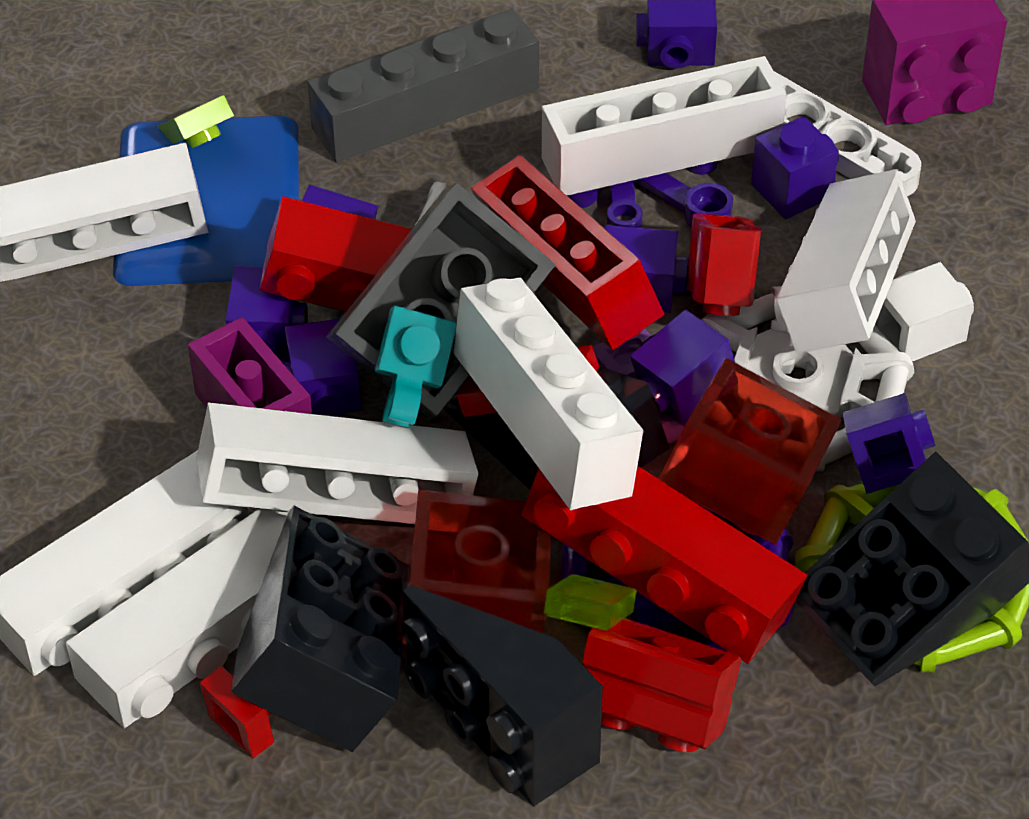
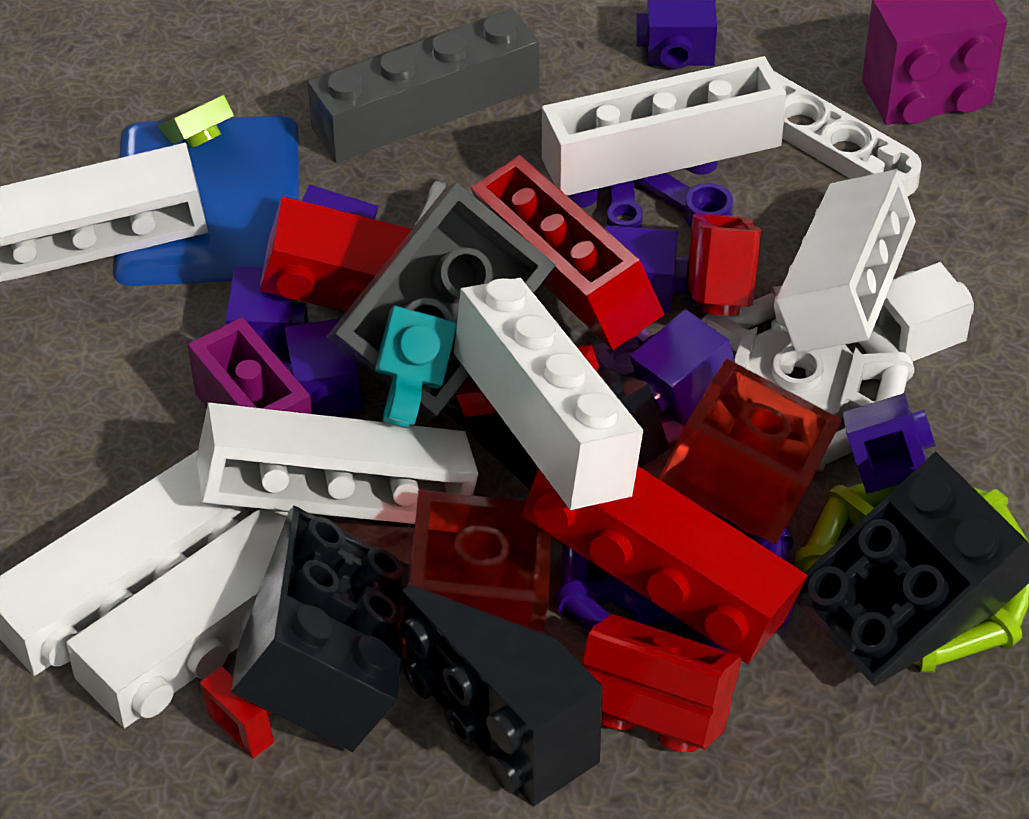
clear neon green tile [544,574,636,631] -> none
dark purple brick [751,116,839,220] -> none

